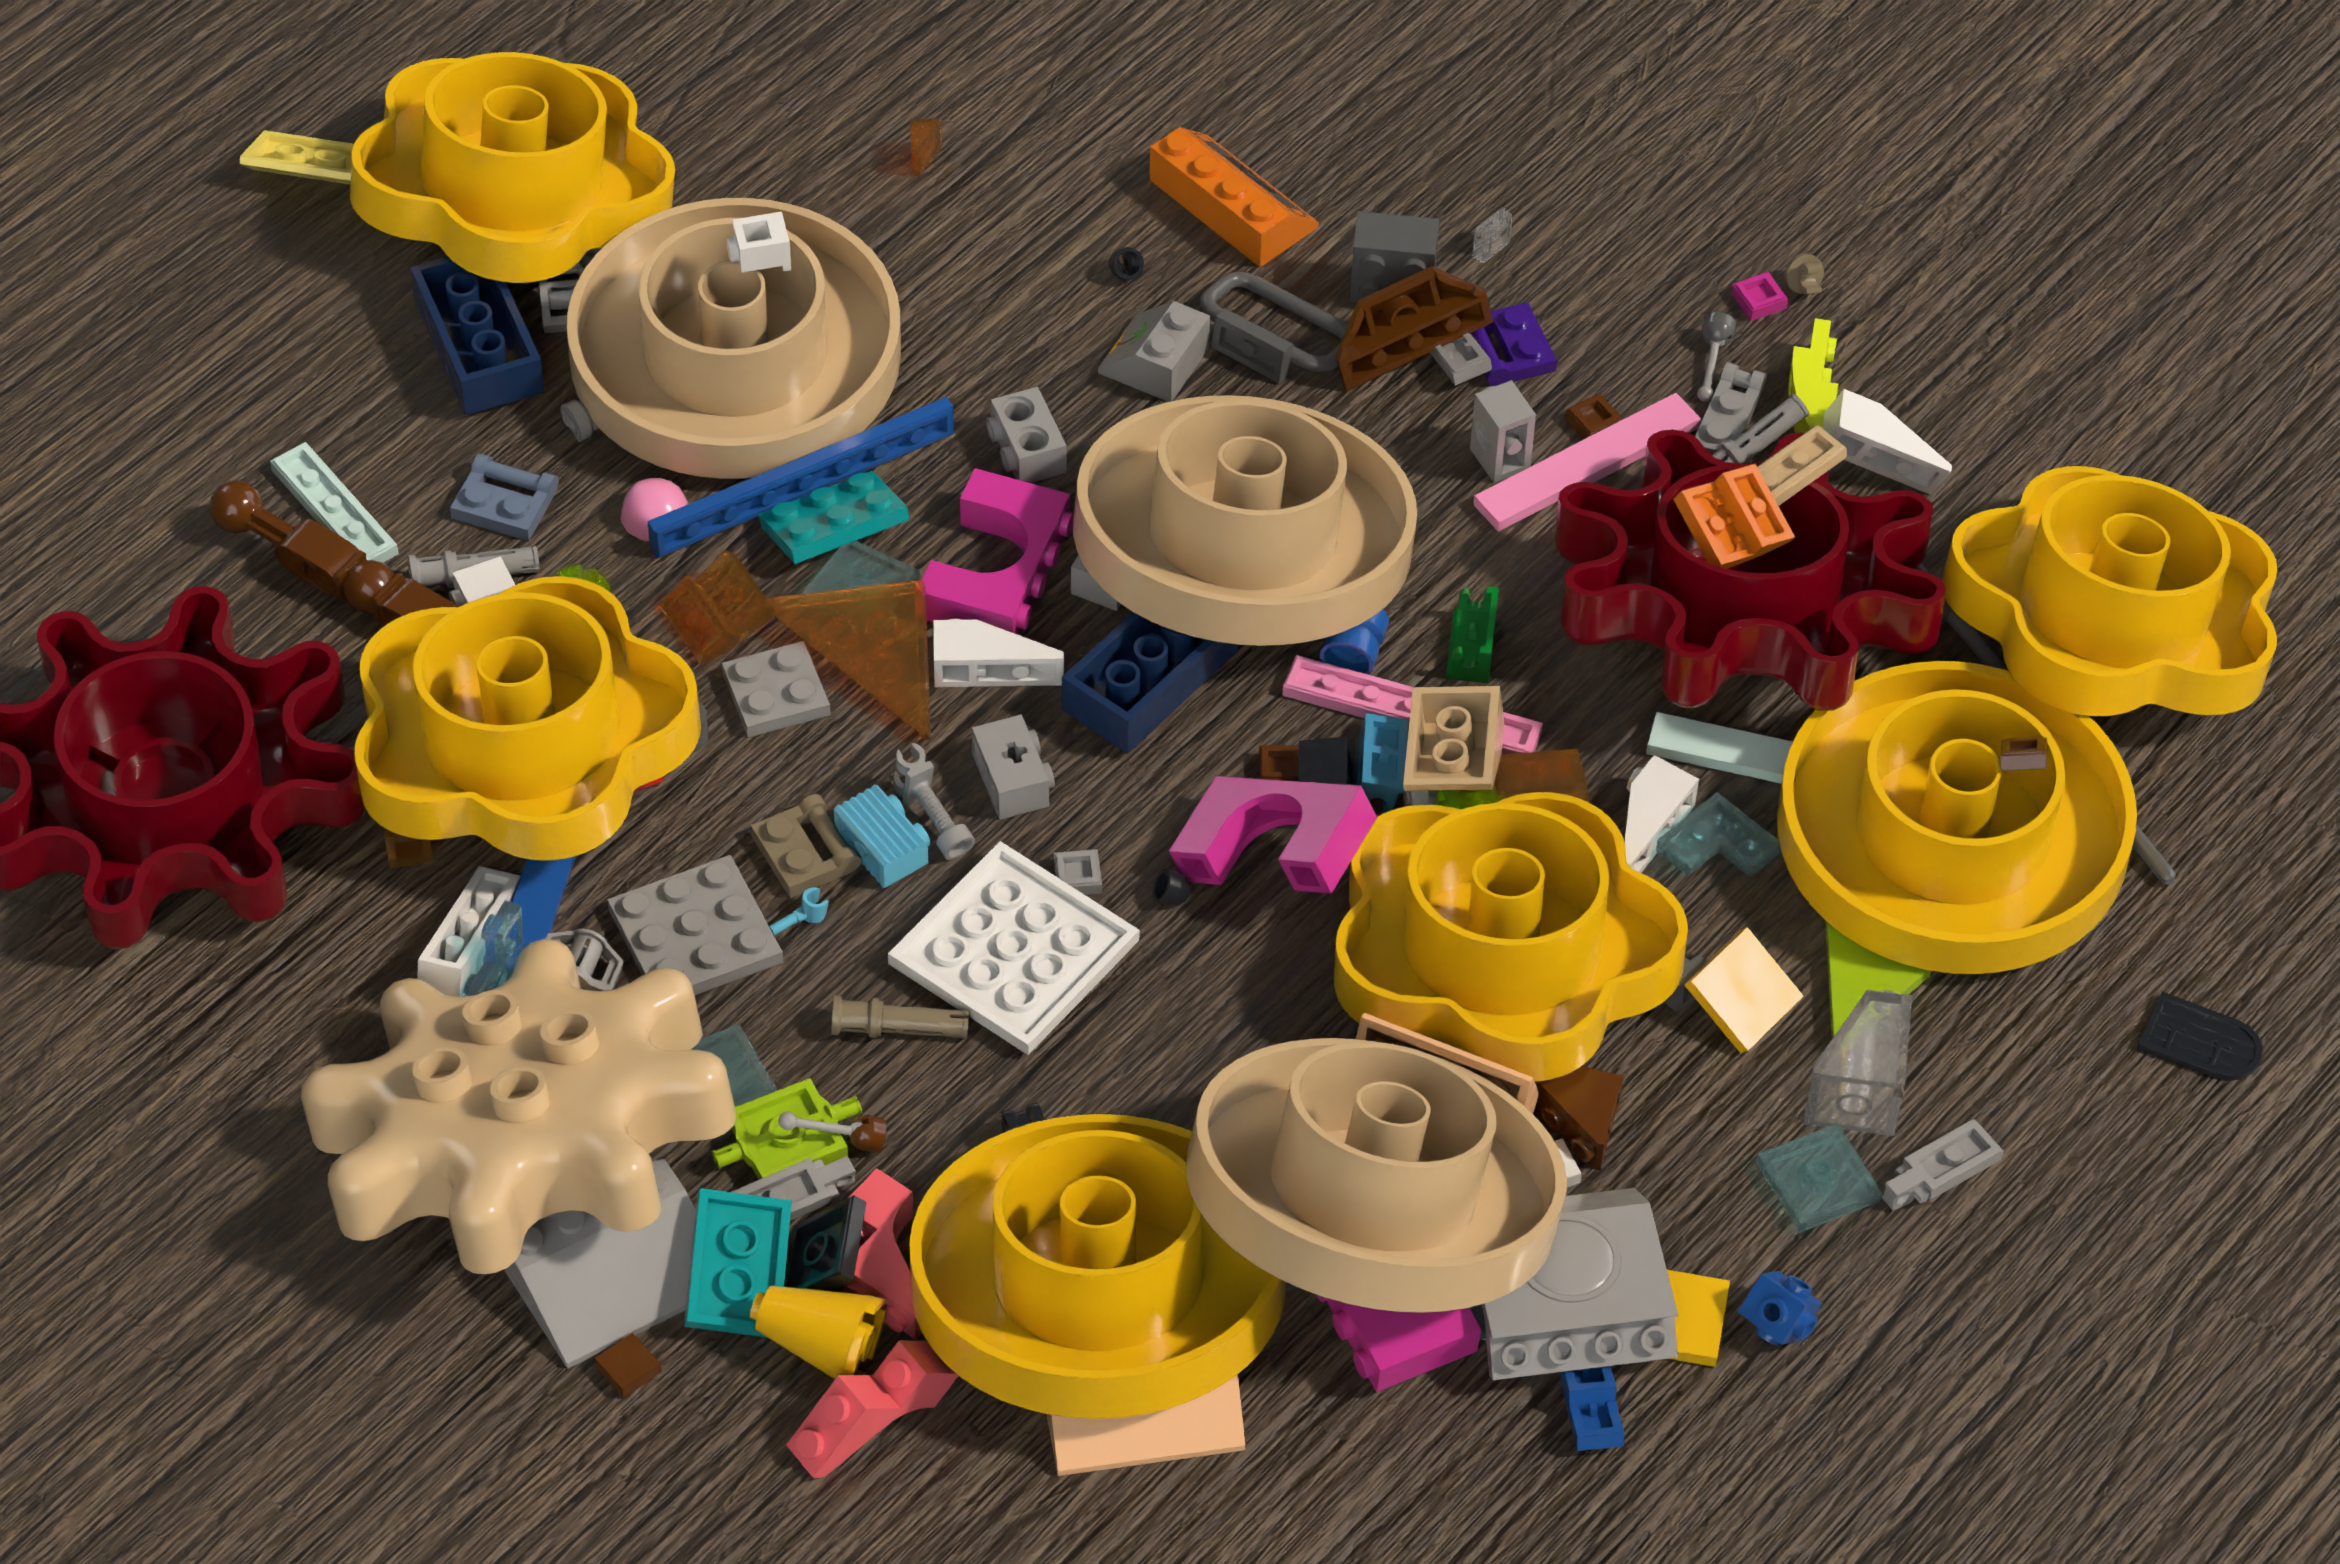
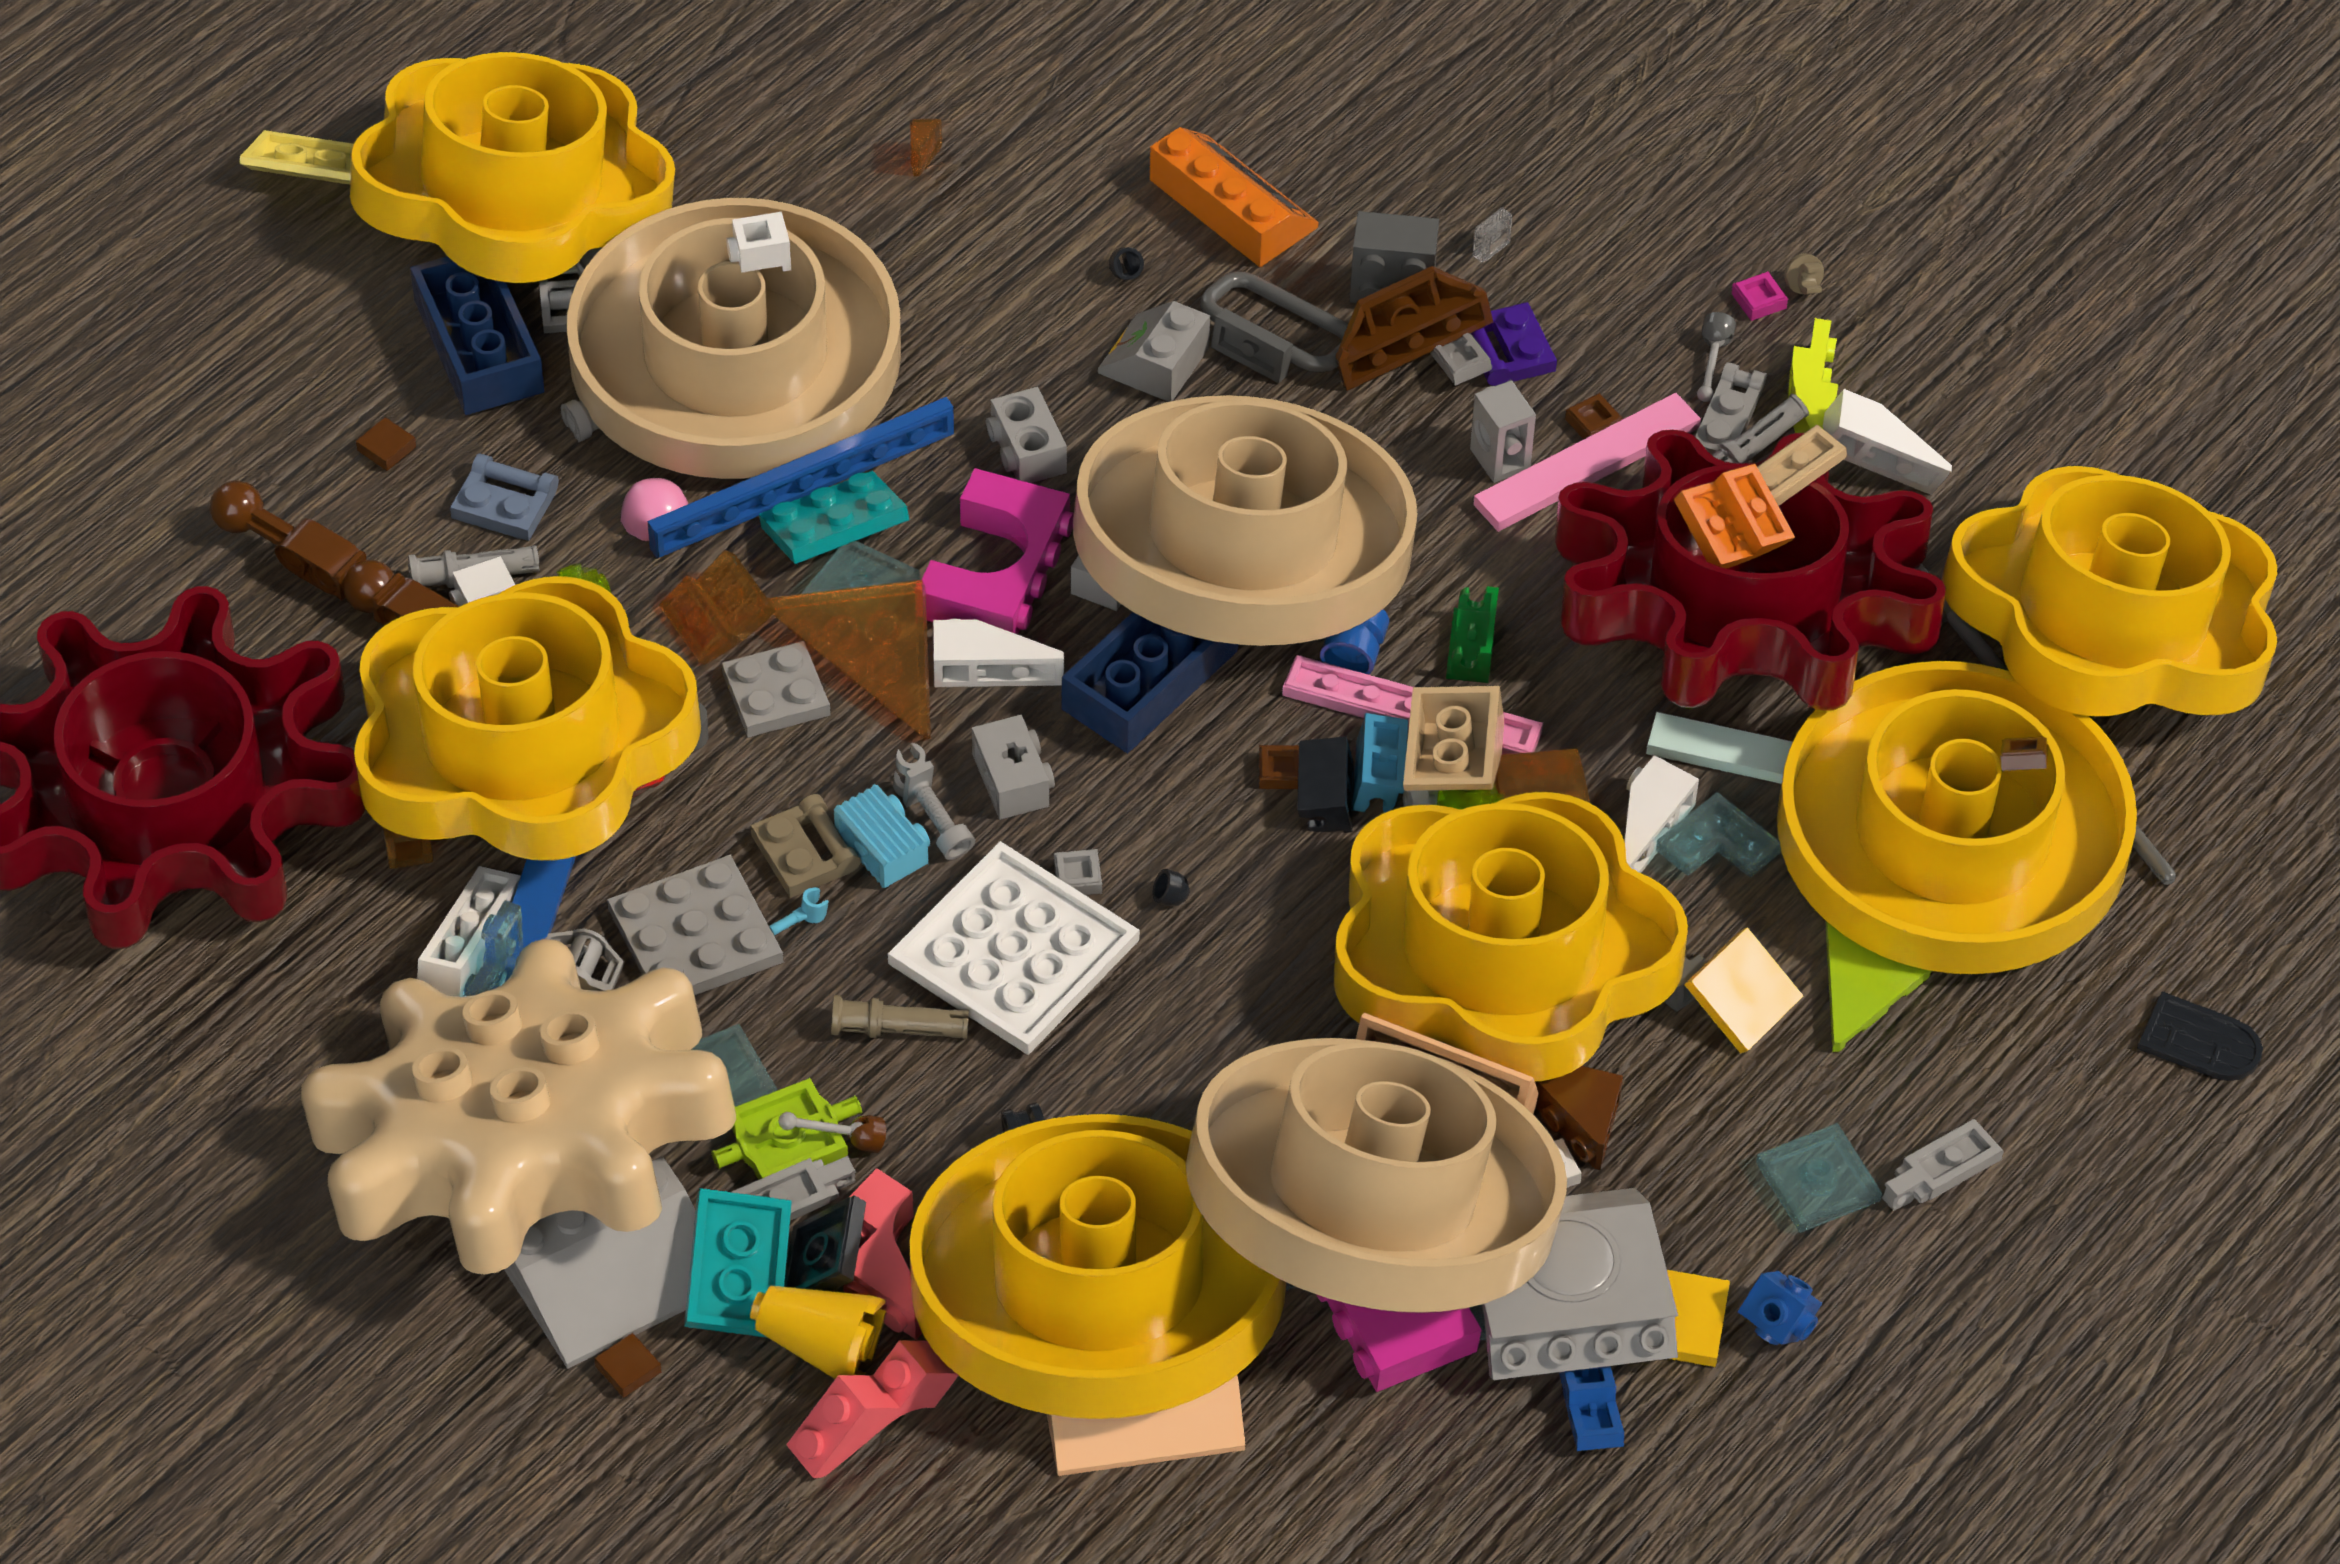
light aqua tile [270,442,398,563] -> none
dark pink arch [1169,776,1377,894] -> none
clear slope [1804,990,1912,1136] -> none
none -> reddish brown tile [356,417,416,471]

